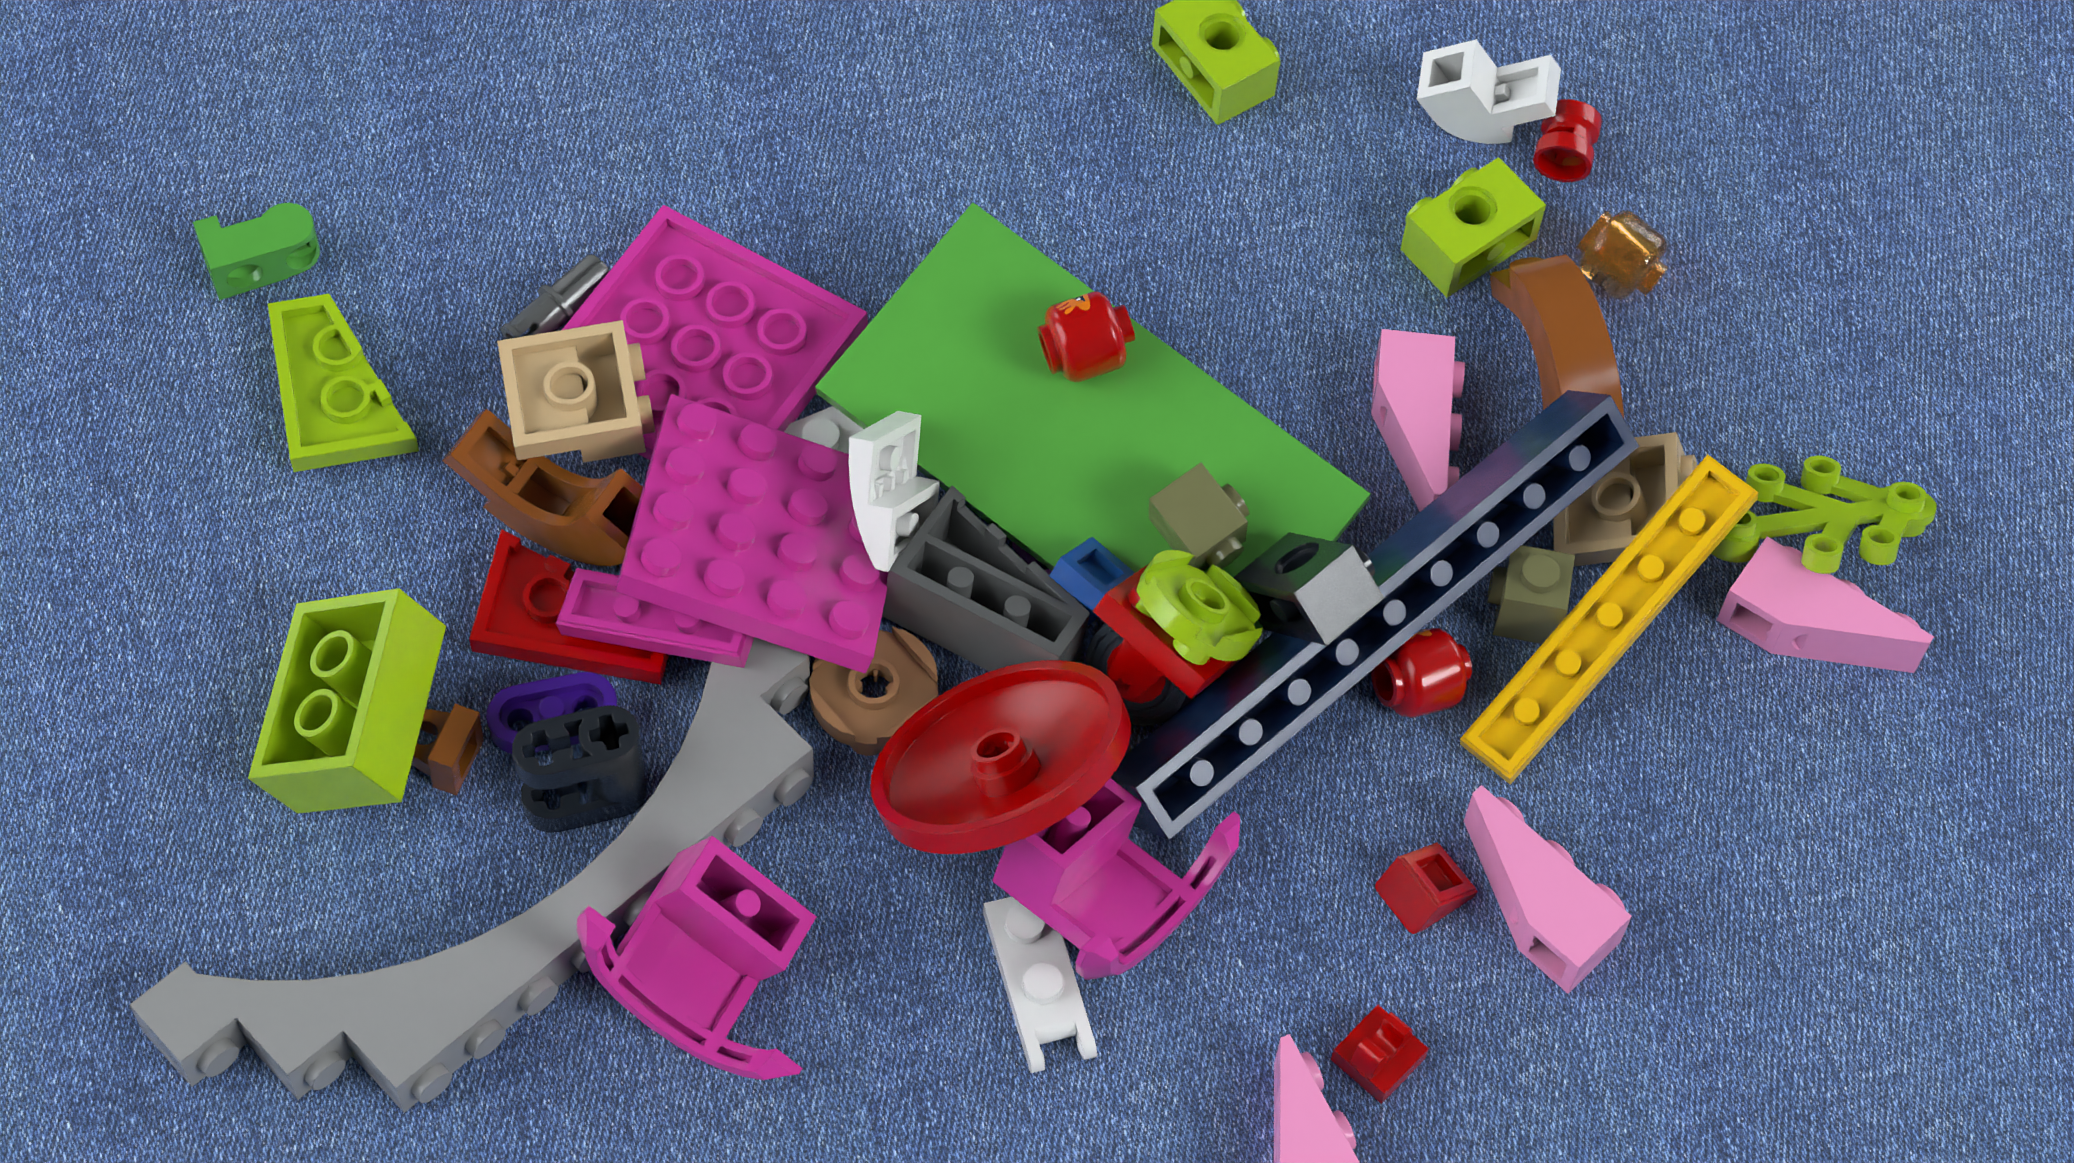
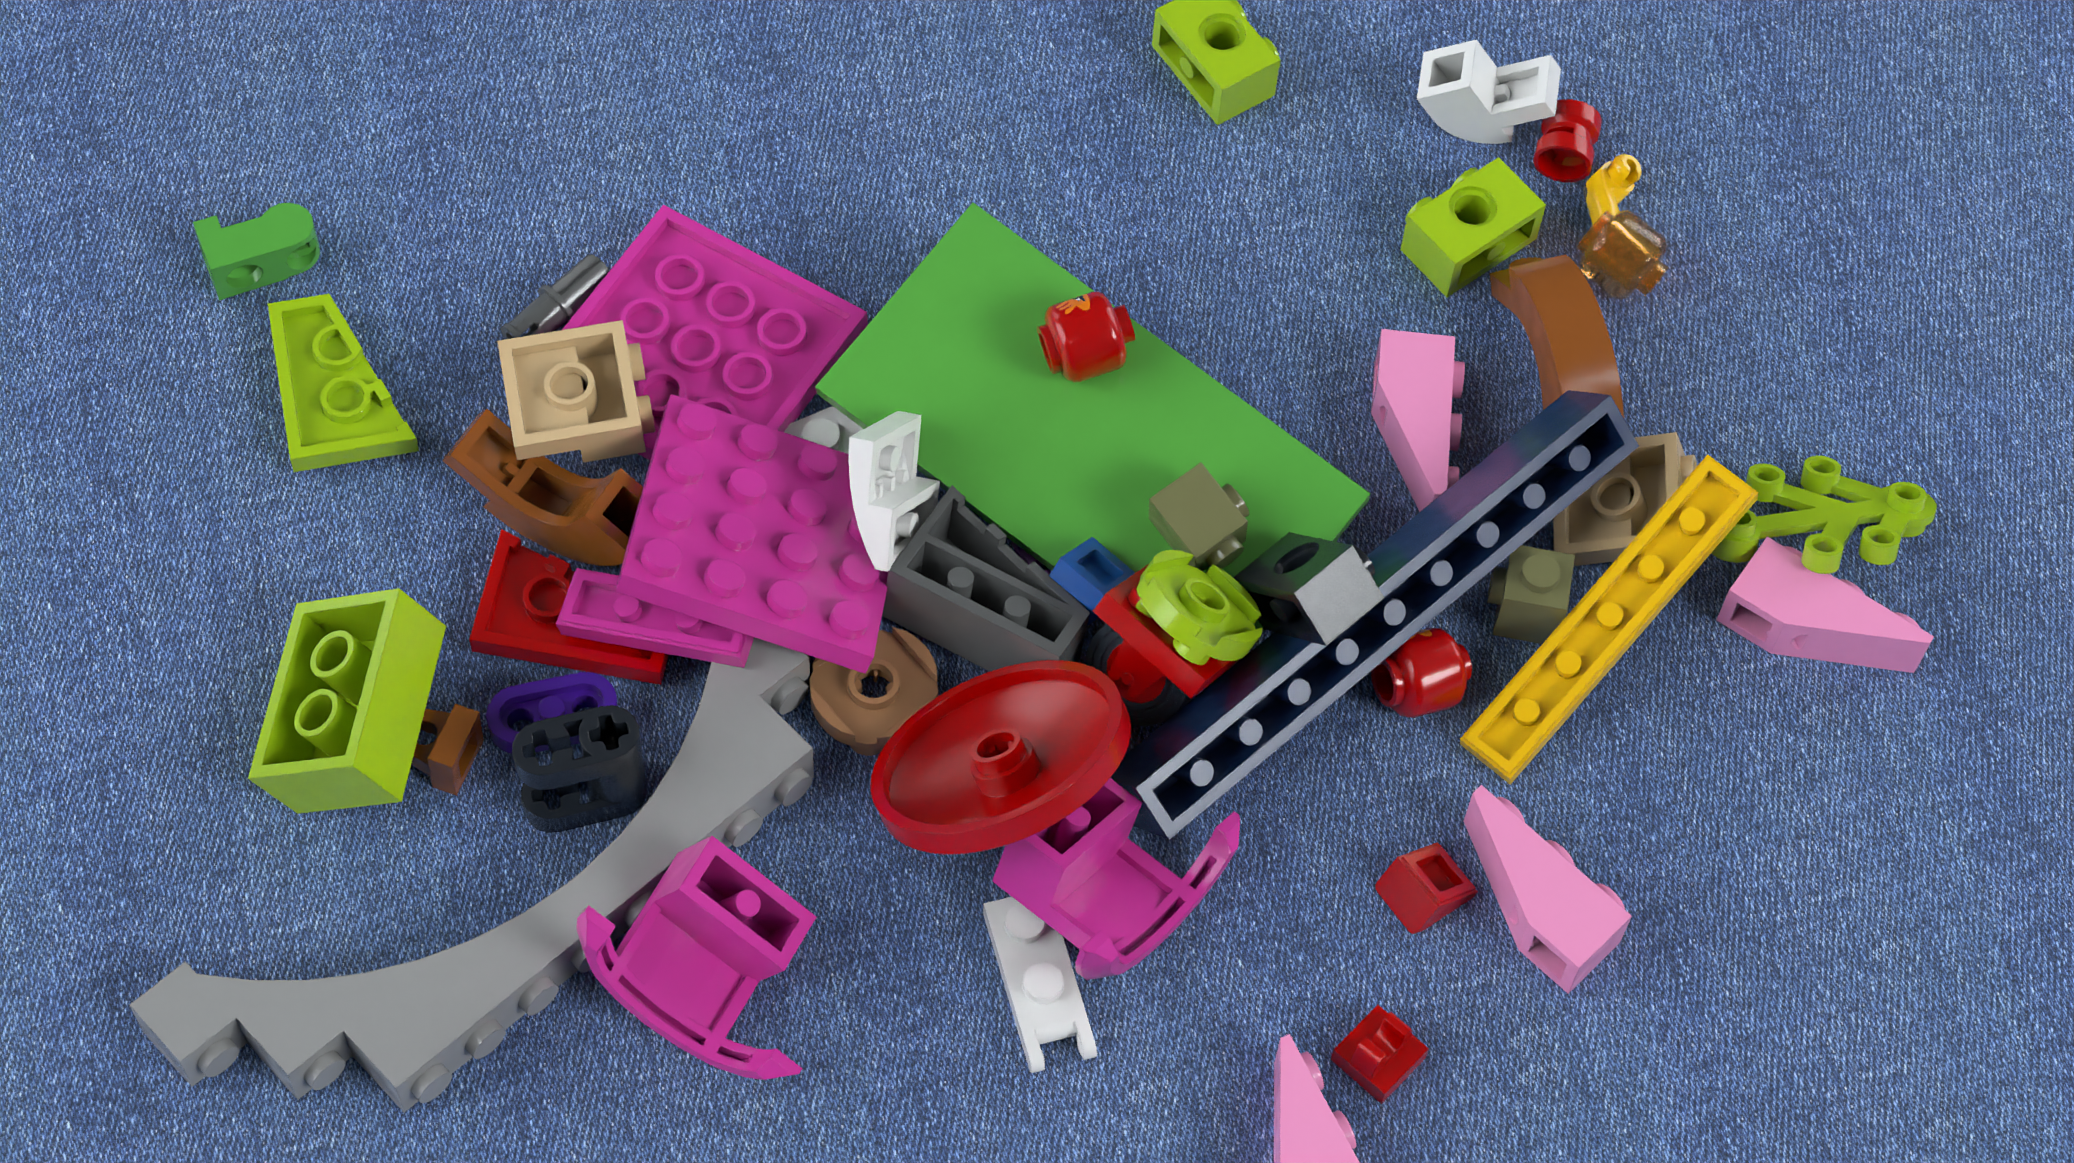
none -> yellow arm [1584,154,1642,237]

